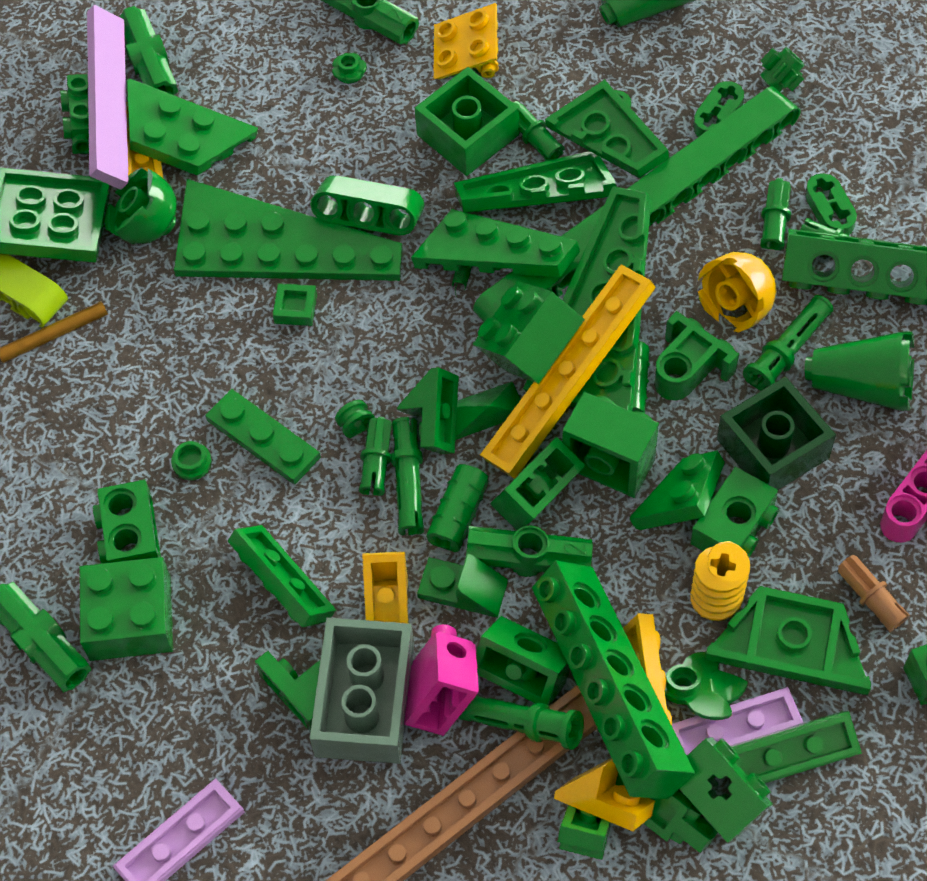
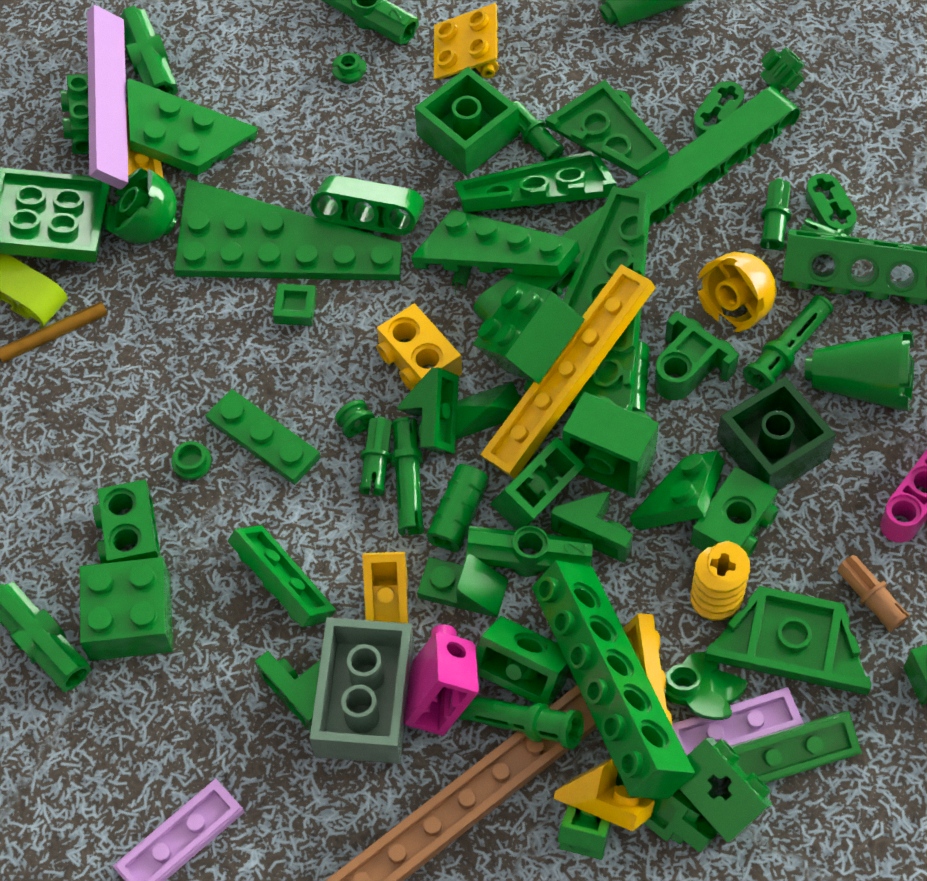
none -> yellow brick [376,303,462,391]
none -> green slope [551,491,633,563]

